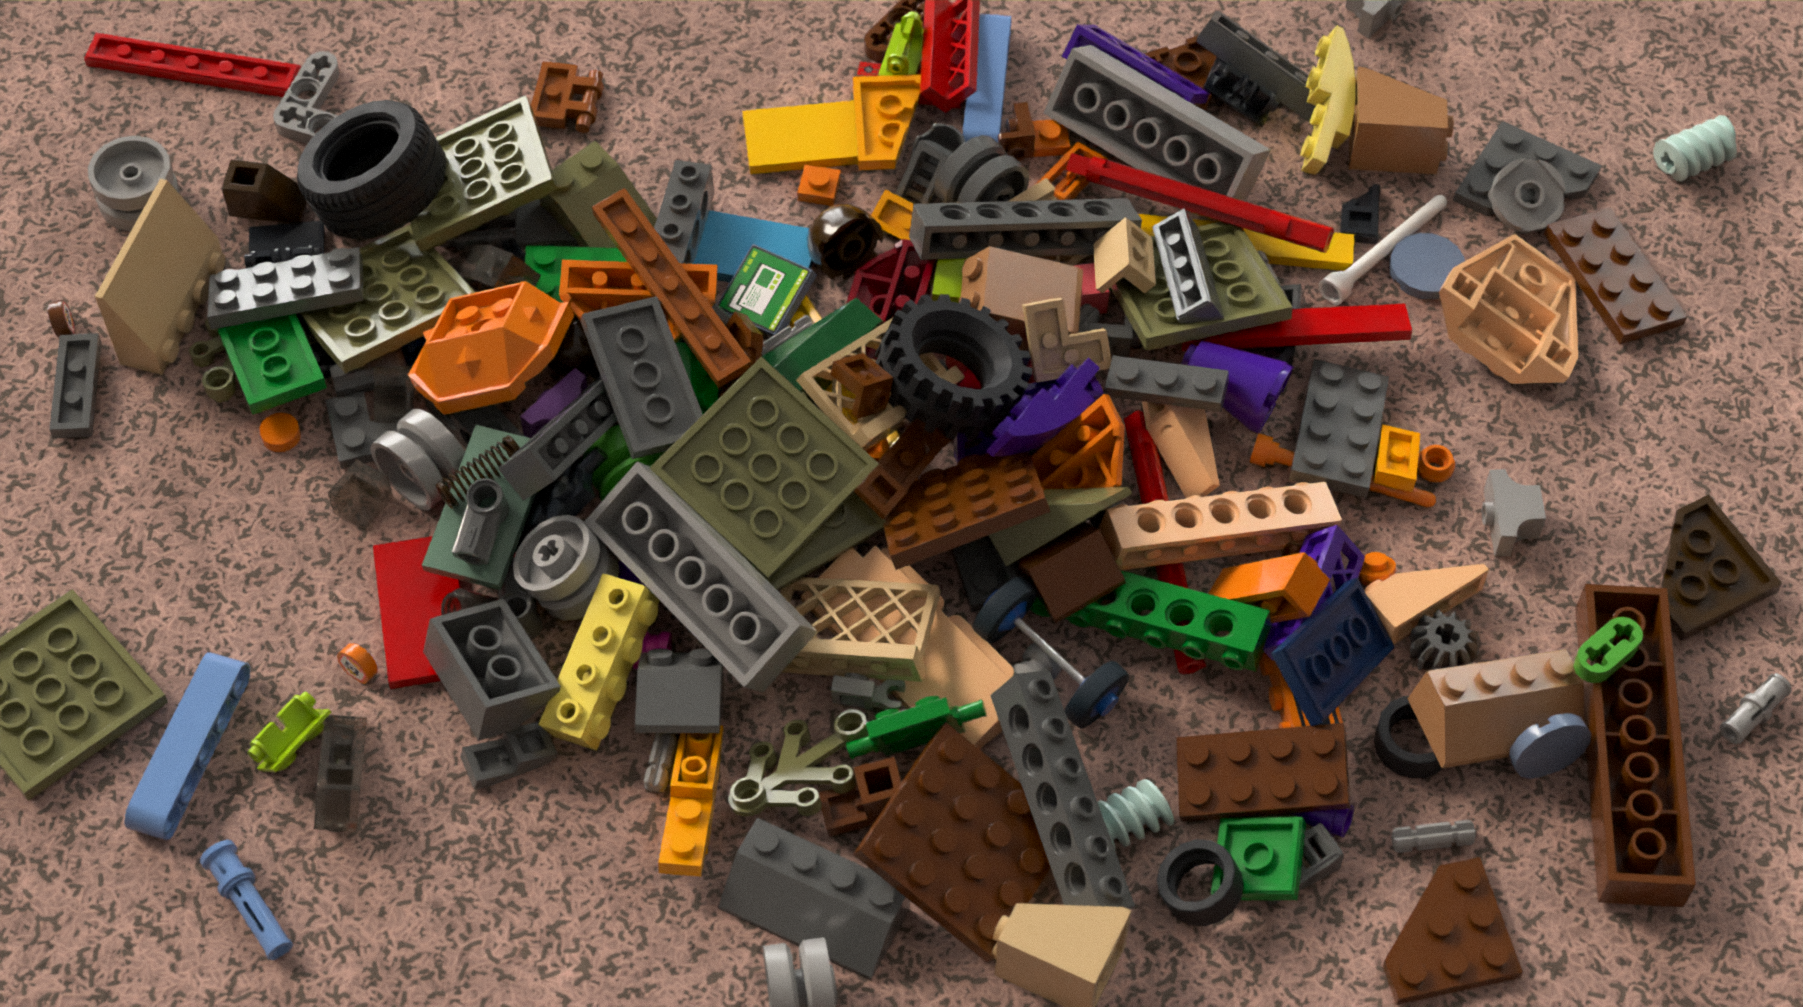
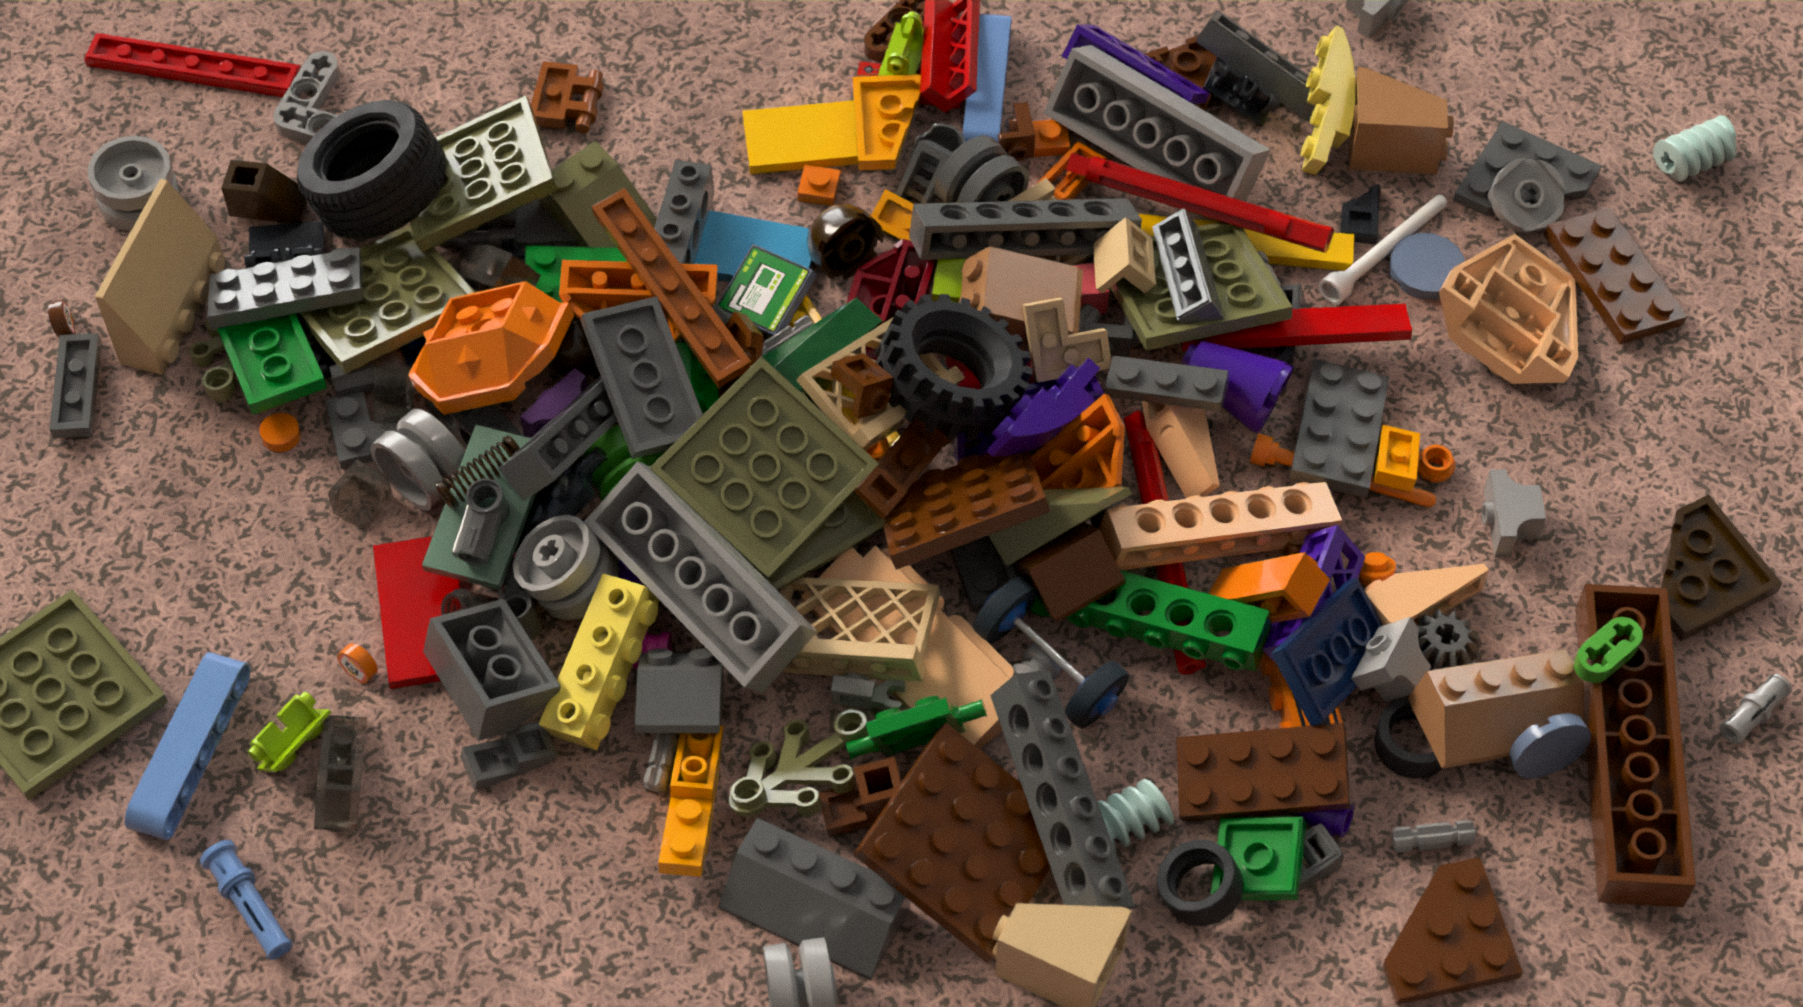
none -> light grey brick [1351,617,1431,702]

